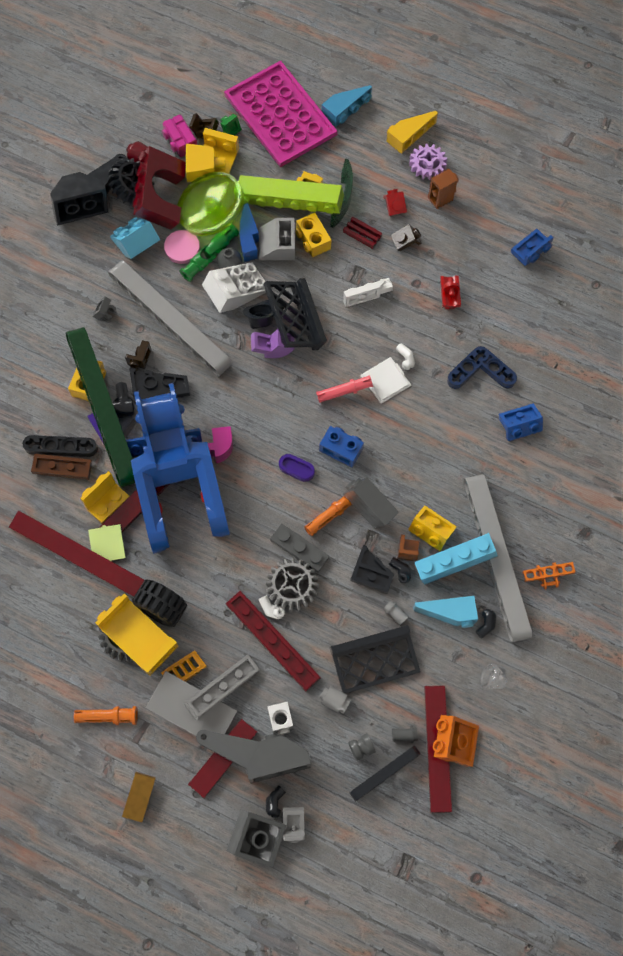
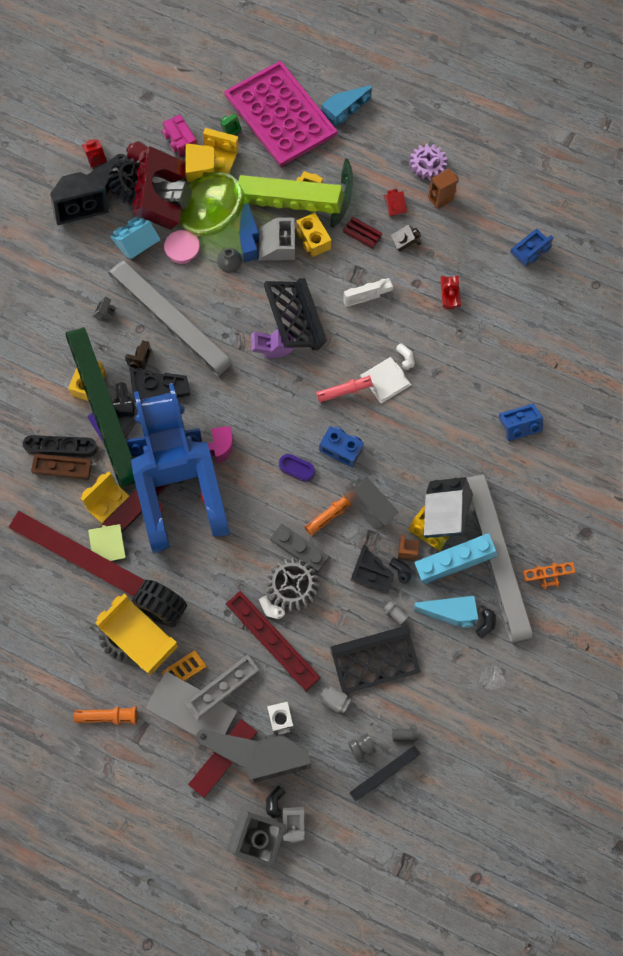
pearl gold slope [122,772,156,822] -> none
green piece [179,223,239,282] -> none
dark brown bracket [189,113,219,138] -> none
white slope [202,262,266,313] -> none
black piece [243,300,285,329] -> none
yellow slope [386,111,438,154] -> none
dark red tile [424,686,452,813] -> none
orange plate [433,715,479,767] -> none
dark blue beam [447,346,517,389] -> none
none -> red bracket [82,139,107,168]
none -> dark grey brick [153,181,192,209]
none -> slope [424,477,473,538]

